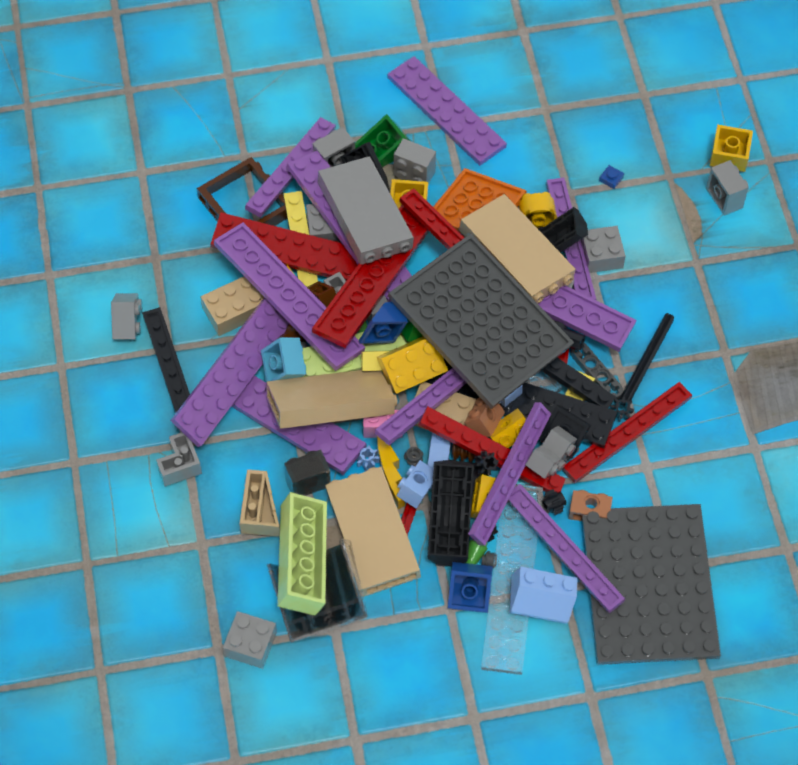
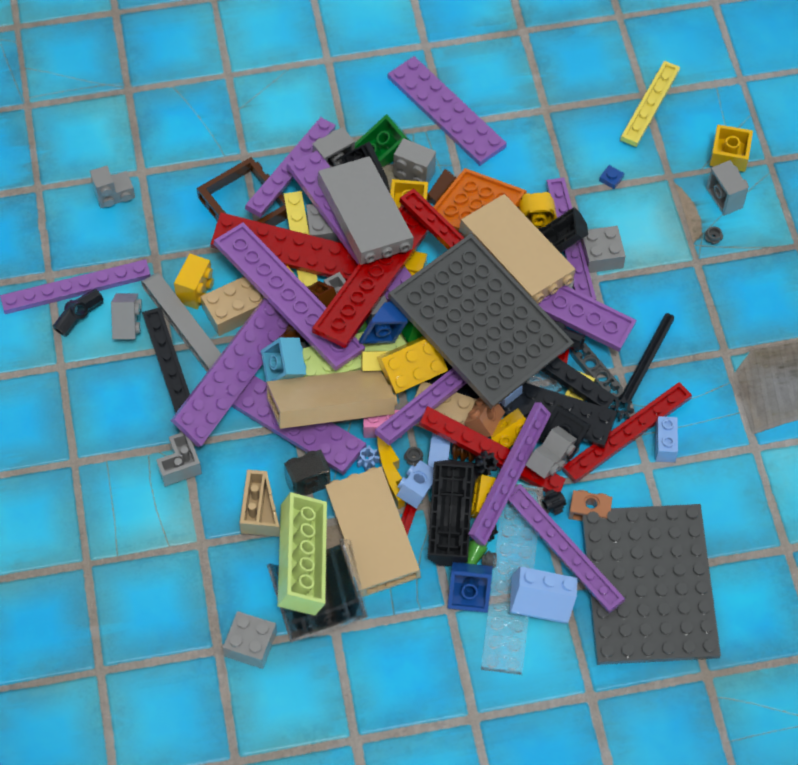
none -> medium lavender plate [0,259,151,314]
none -> black piece [52,289,104,337]
none -> light grey brick [90,166,135,208]
none -> light grey beam [141,272,221,372]
none -> yellow brick [174,253,214,310]
none -> yellow brick [405,251,427,276]
none -> reddish brown slope [427,169,456,205]
none -> light yellow plate [621,61,680,147]
none -> light blue brick [655,416,678,463]
none -> dark grey plate [705,226,723,244]

